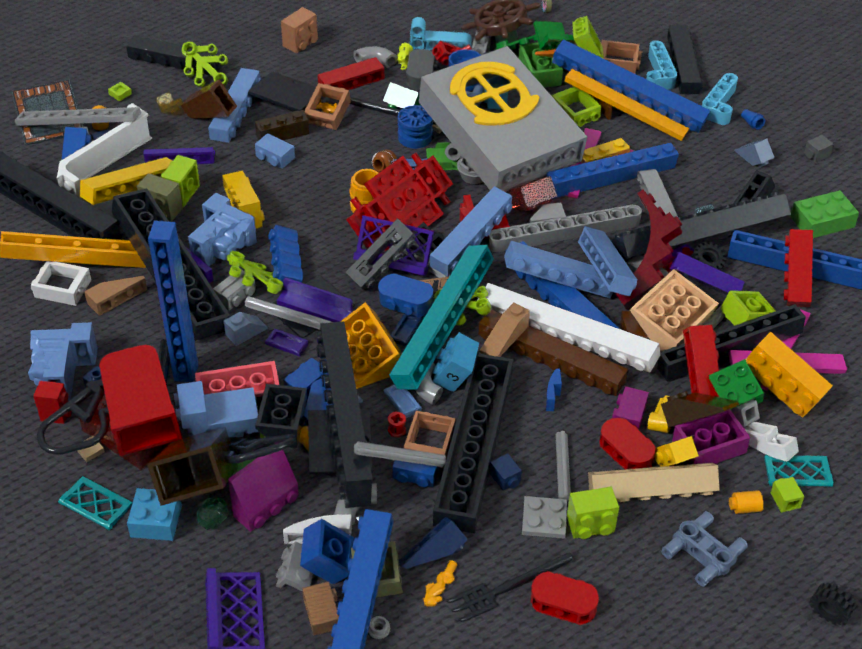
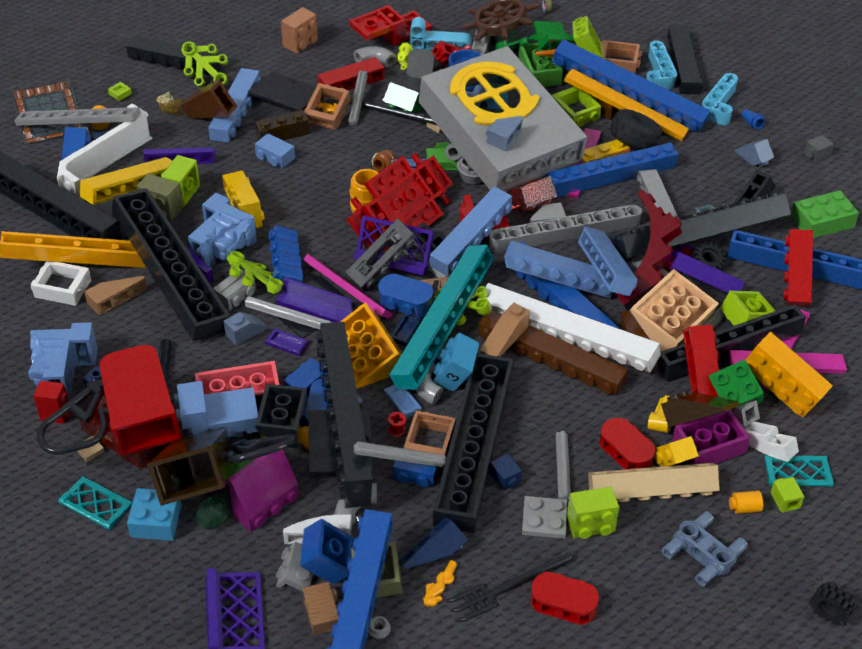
blue brick [148,221,199,382] -> none
blue wheel [398,105,433,149] -> none
blue slope [546,369,562,411] -> none
magenta brick [612,386,649,430] -> none
none -> dark pink tile [304,254,394,319]
none -> light grey axle [348,70,368,125]
none -> red bracket [349,5,432,46]
none -> sand blue slope [486,116,524,151]
none -> black tyre [610,109,662,150]

